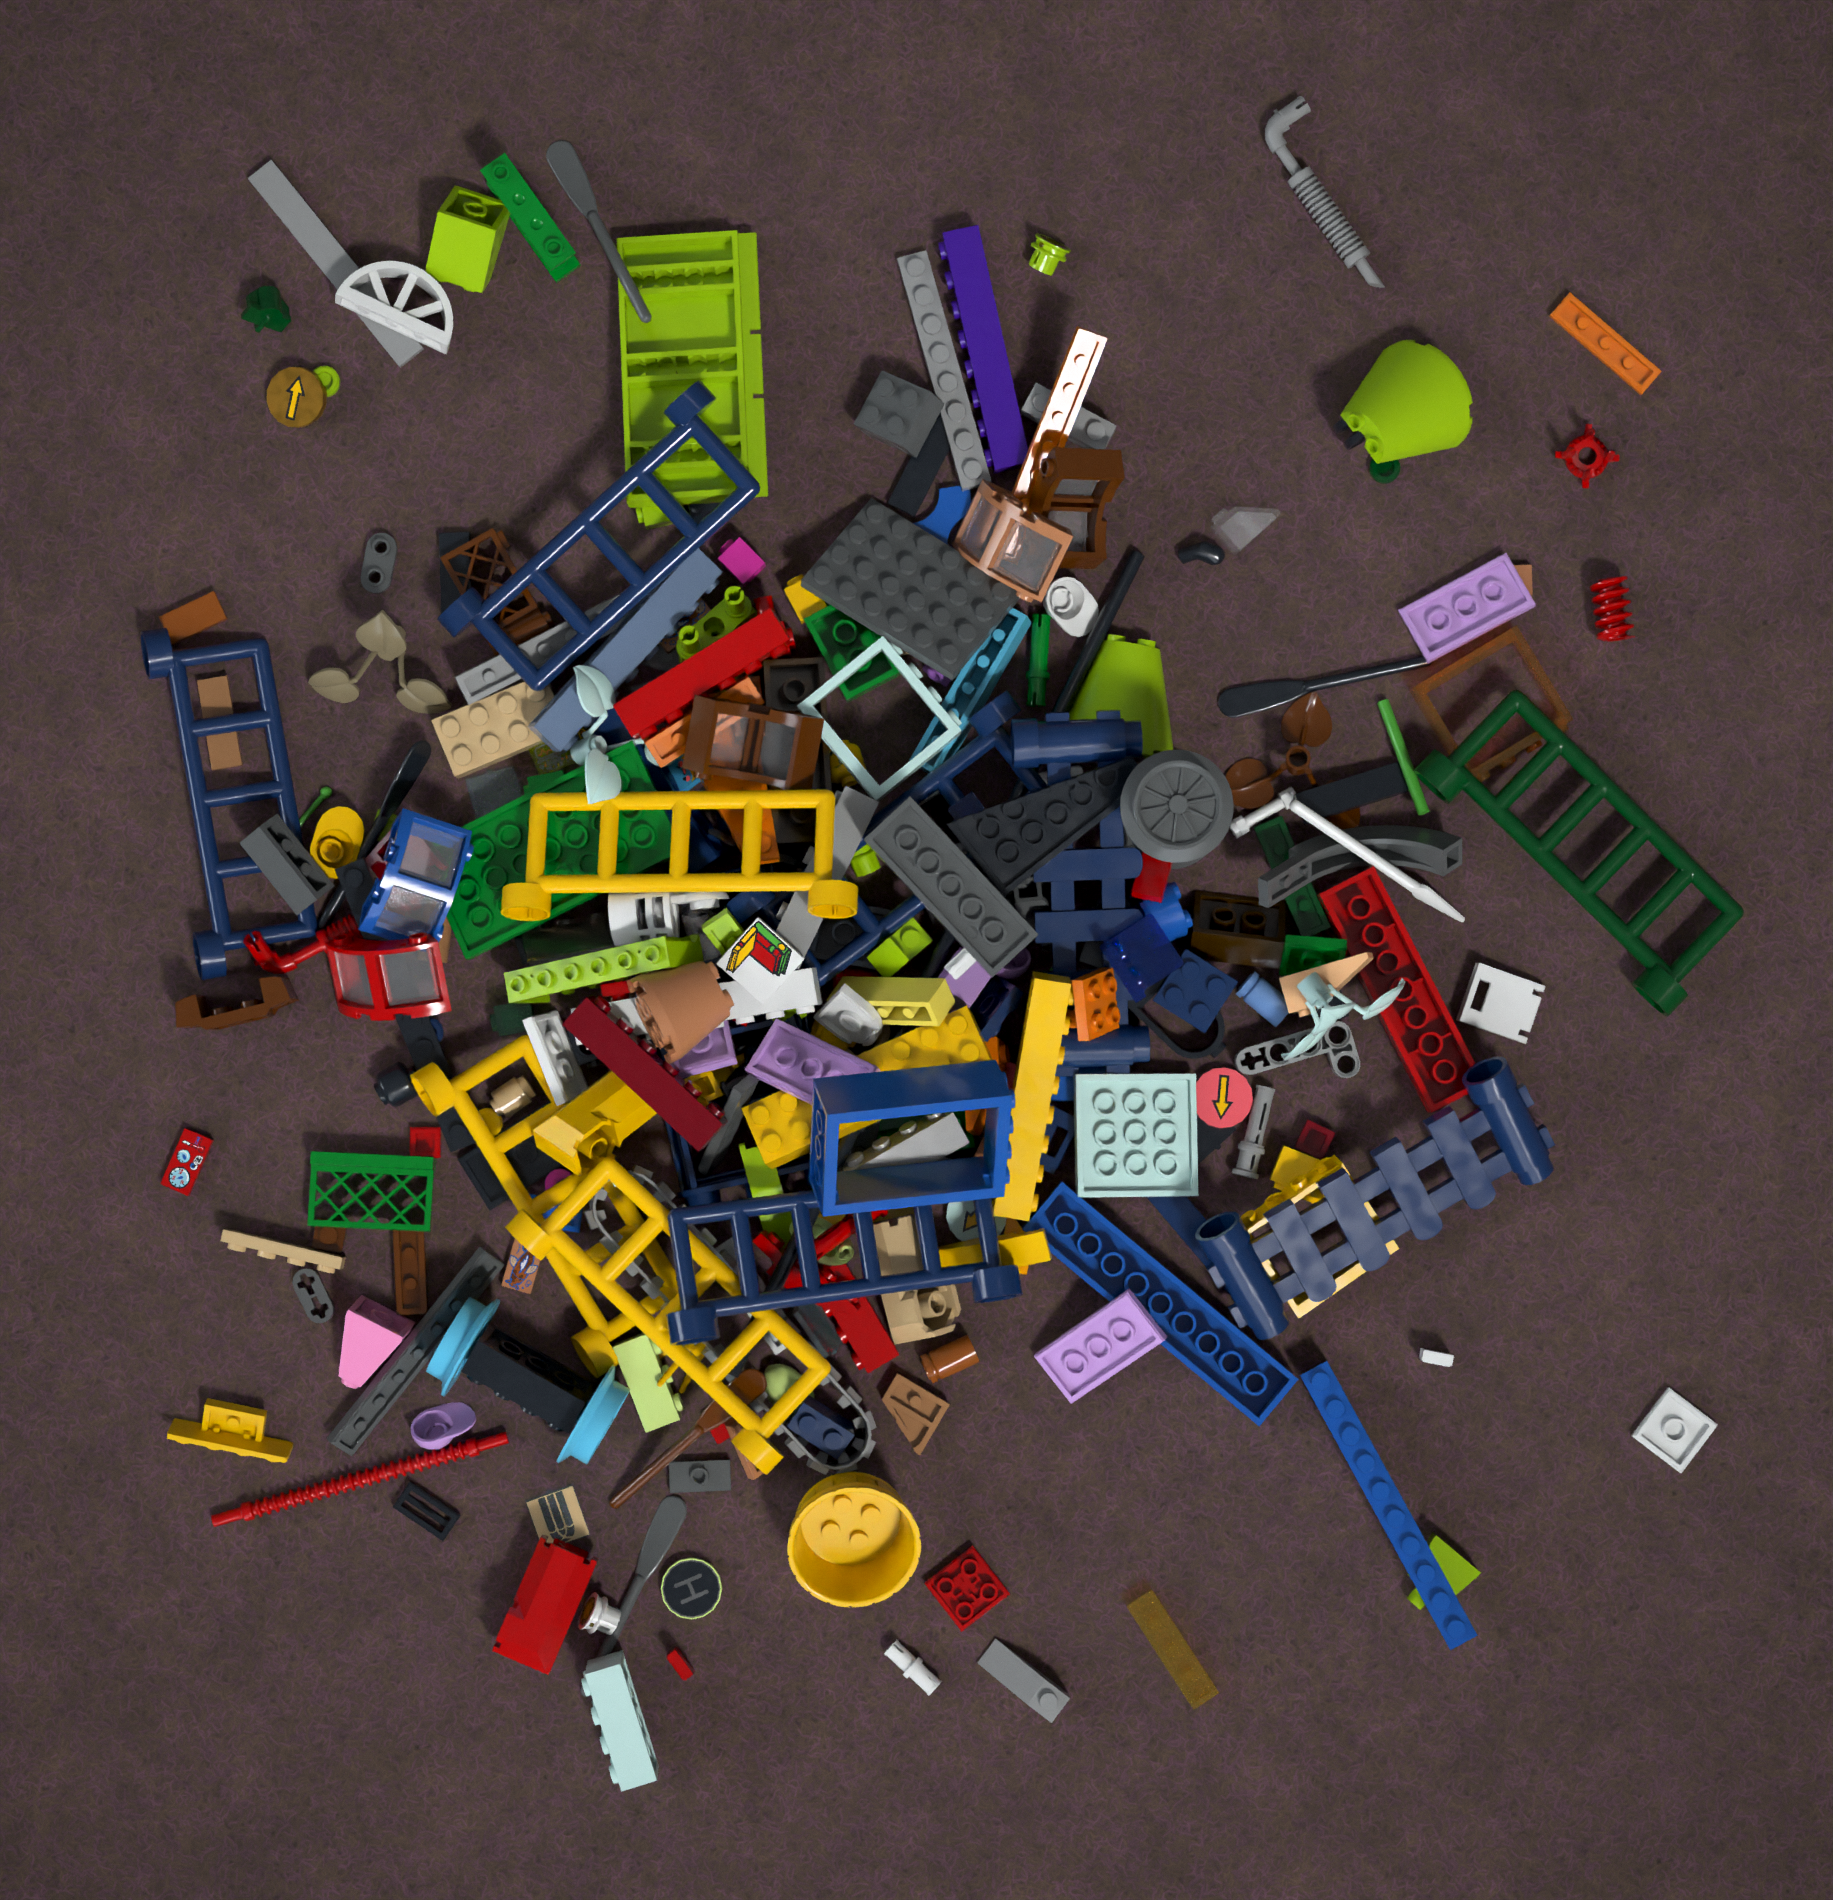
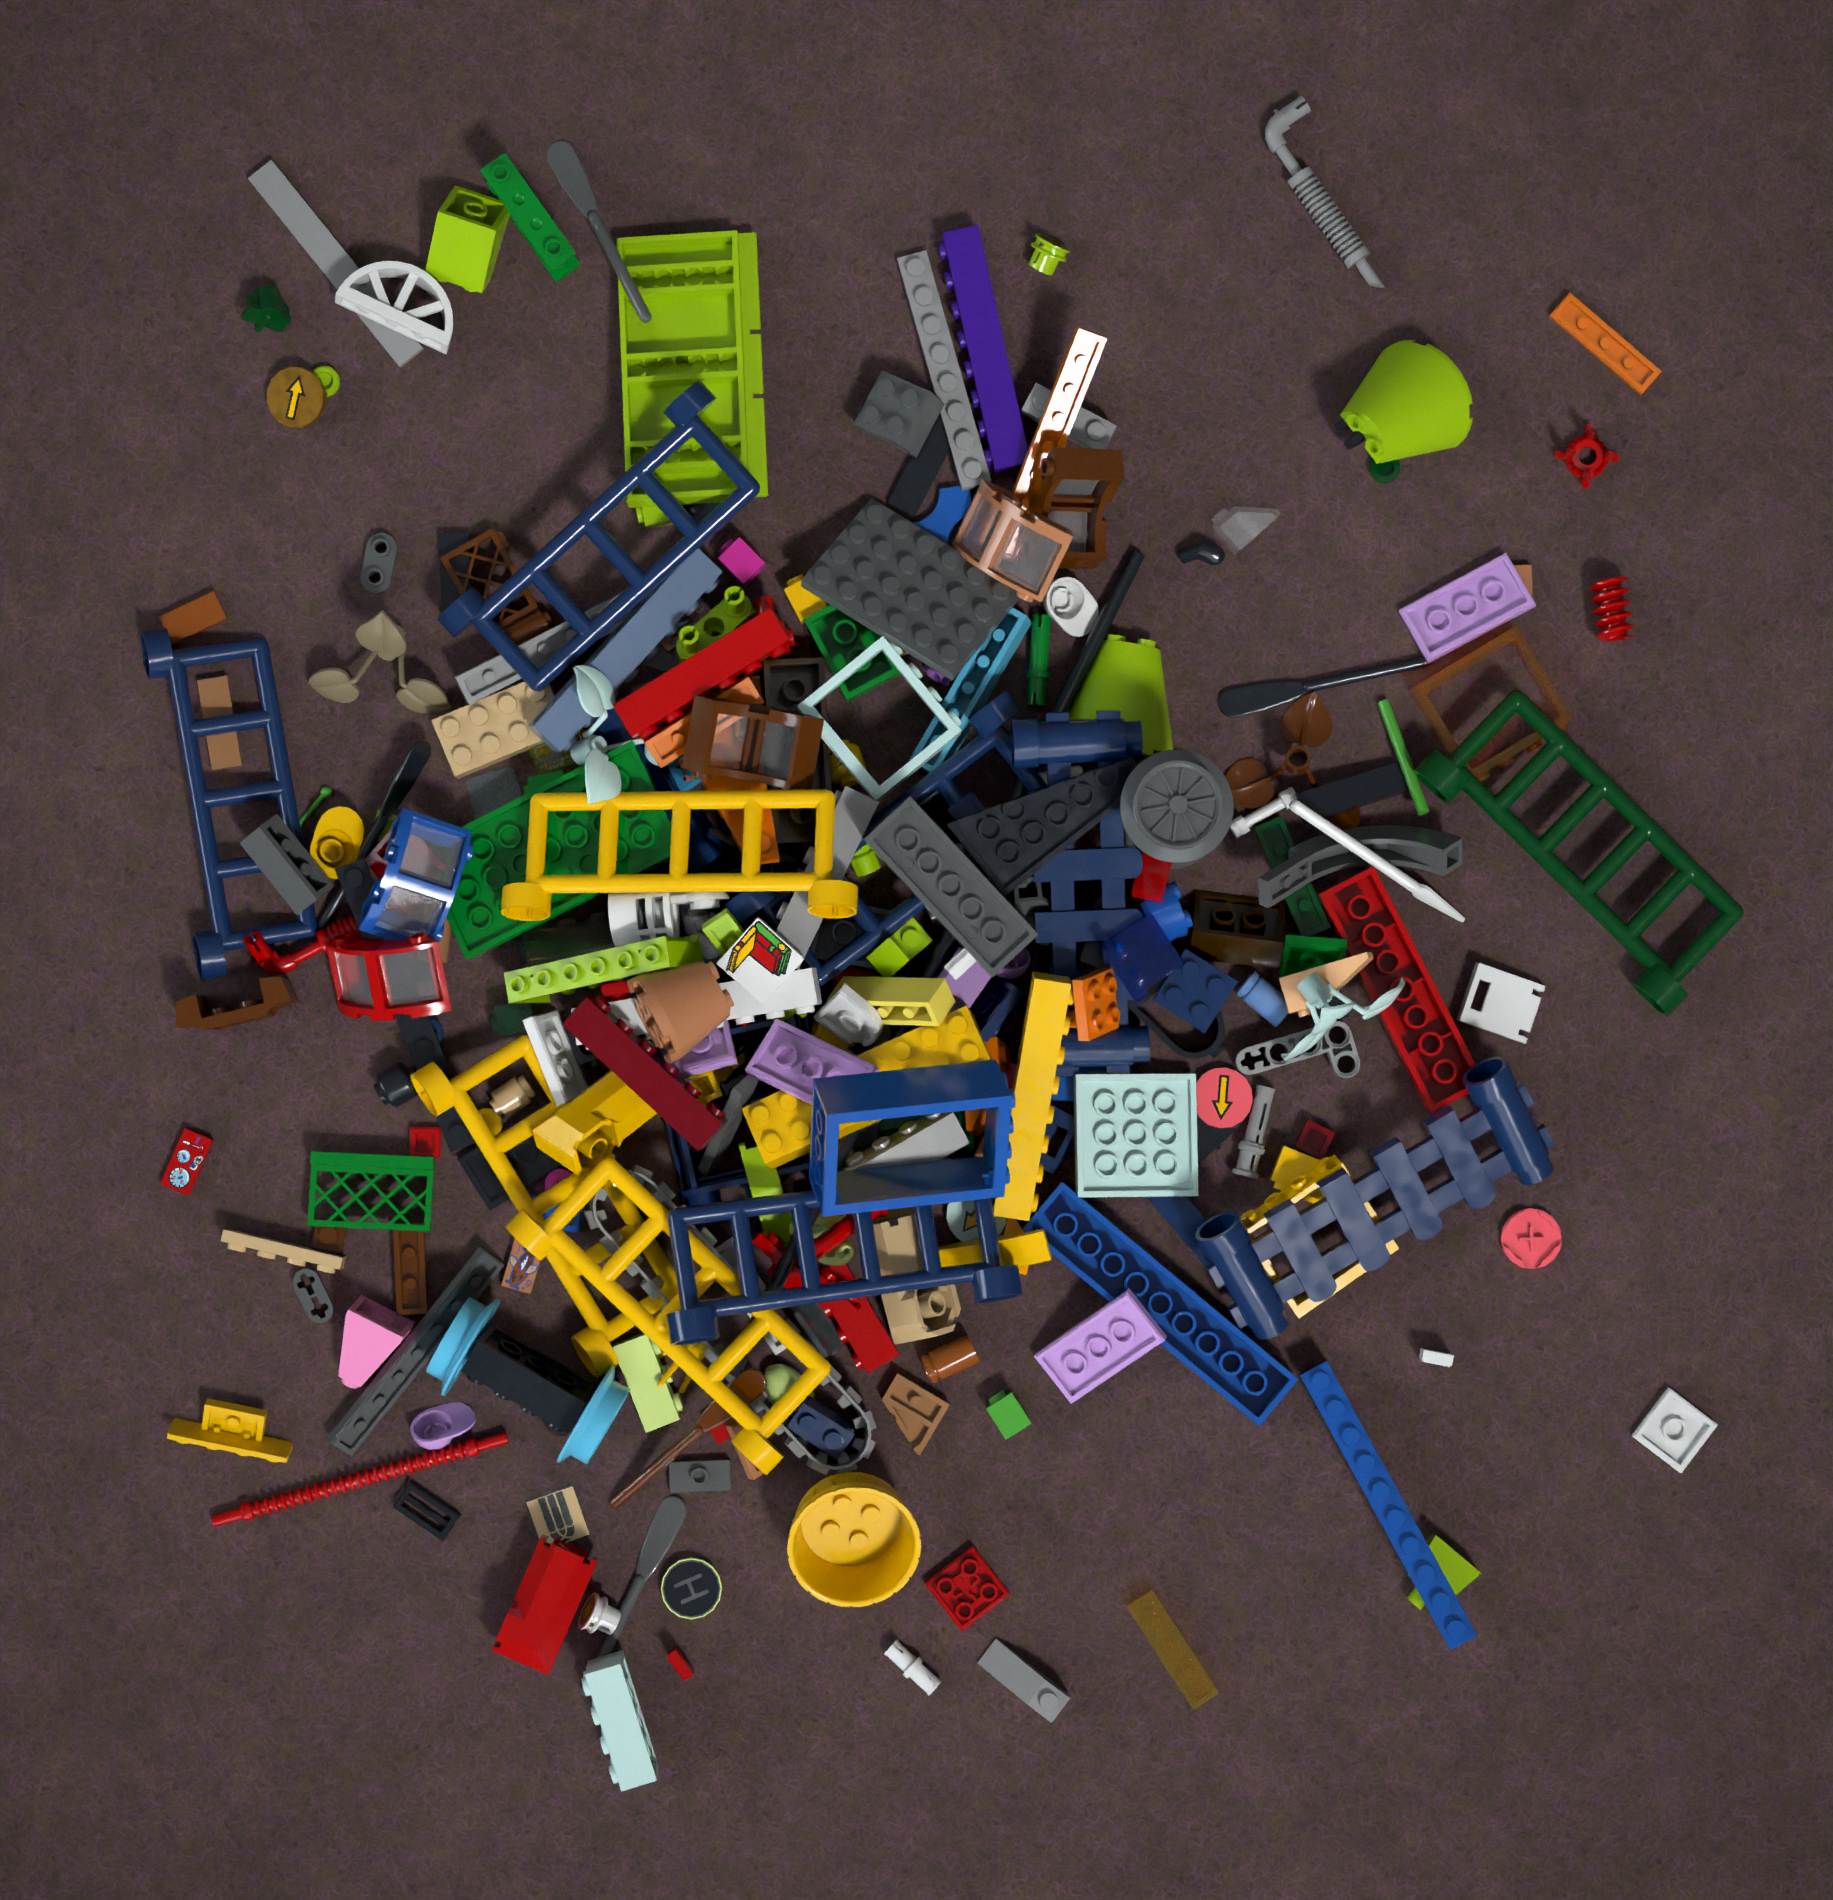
none -> bright green brick [986,1390,1032,1440]
none -> coral tile [1500,1208,1562,1269]

